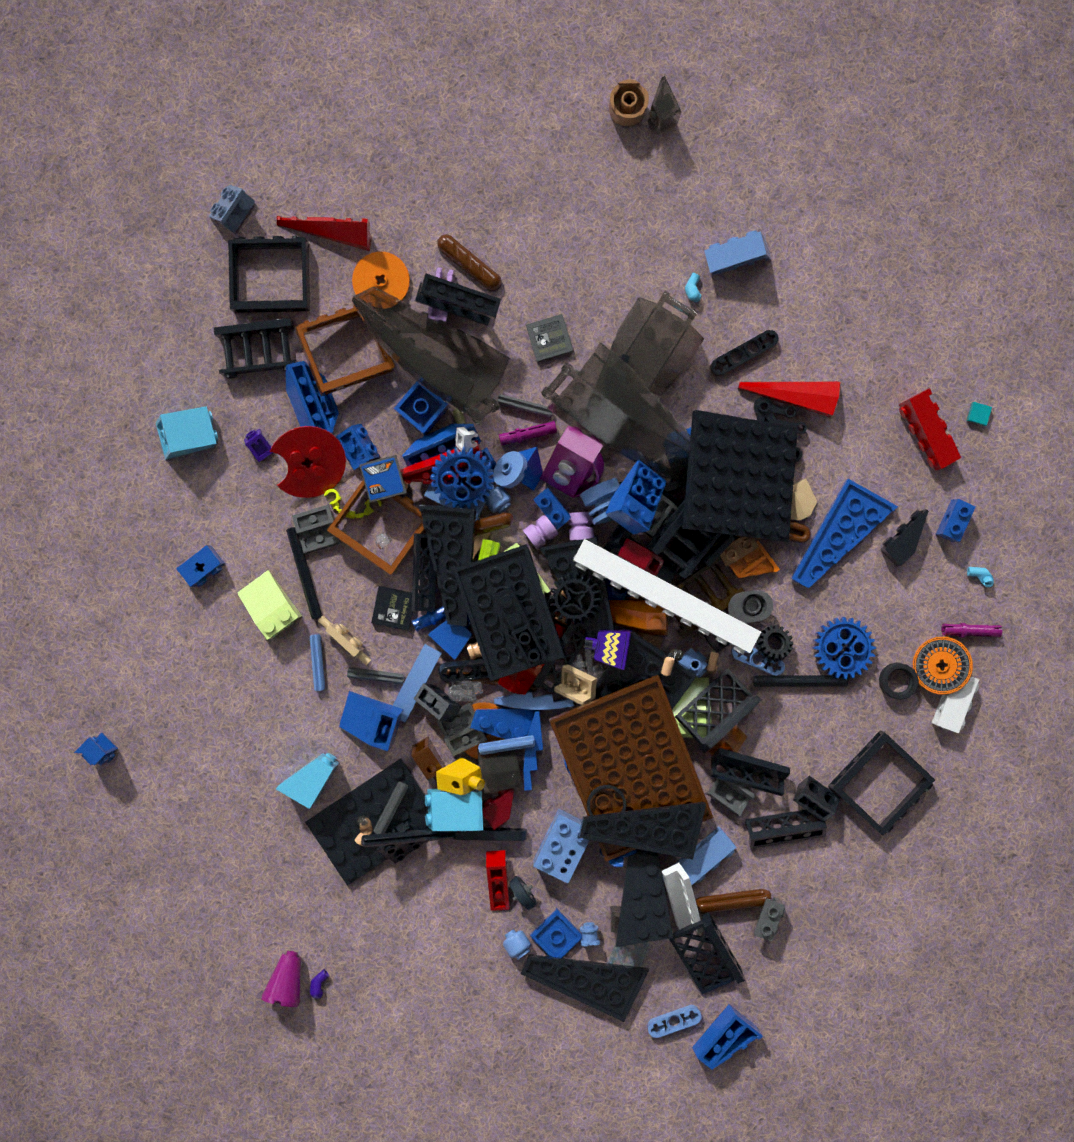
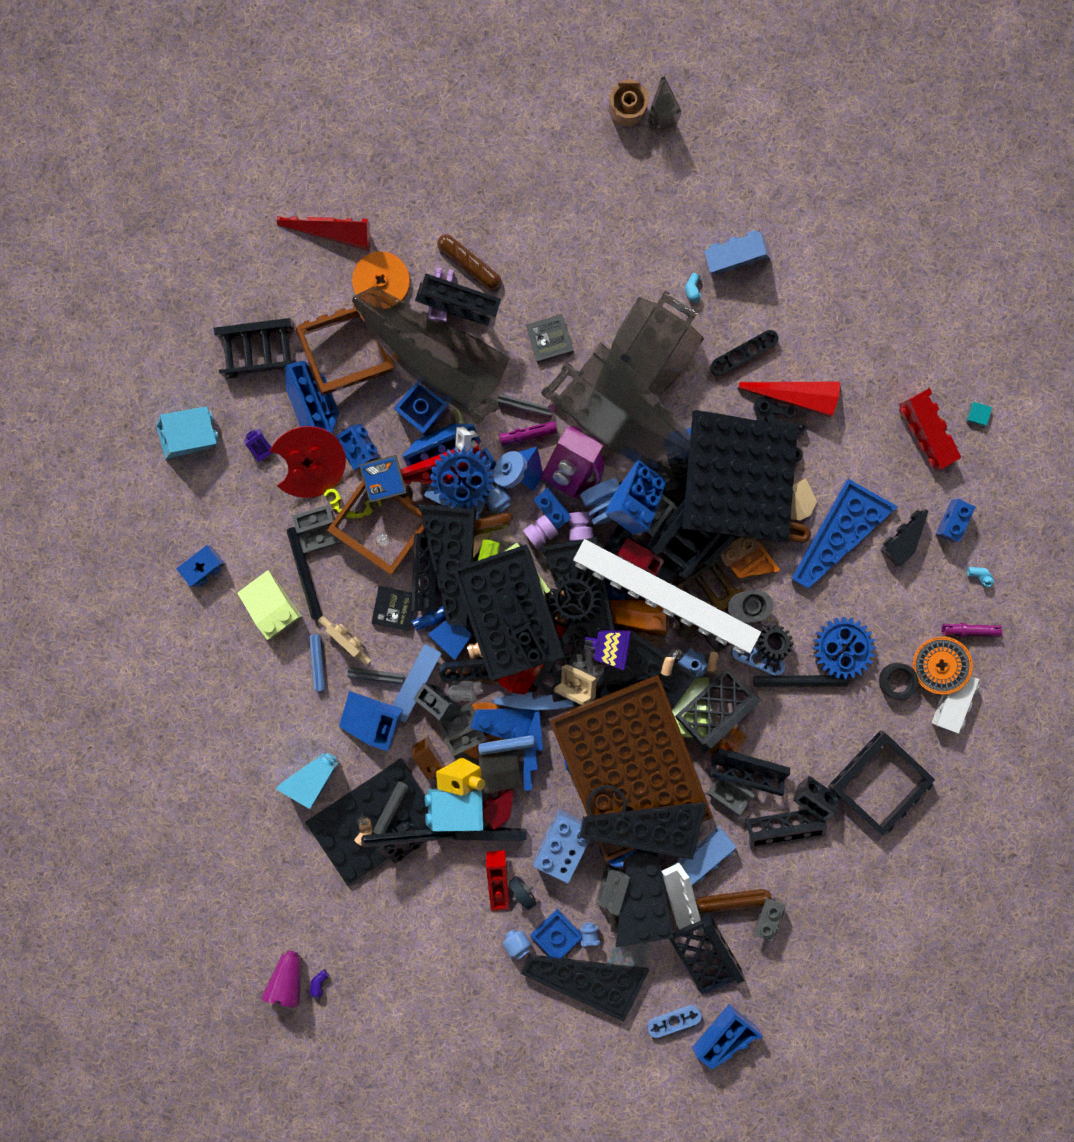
blue window [74,733,118,766] -> none
sand blue bracket [209,185,255,233] -> none
black window [228,235,310,313] -> none
none -> dark grey slope [596,864,630,916]

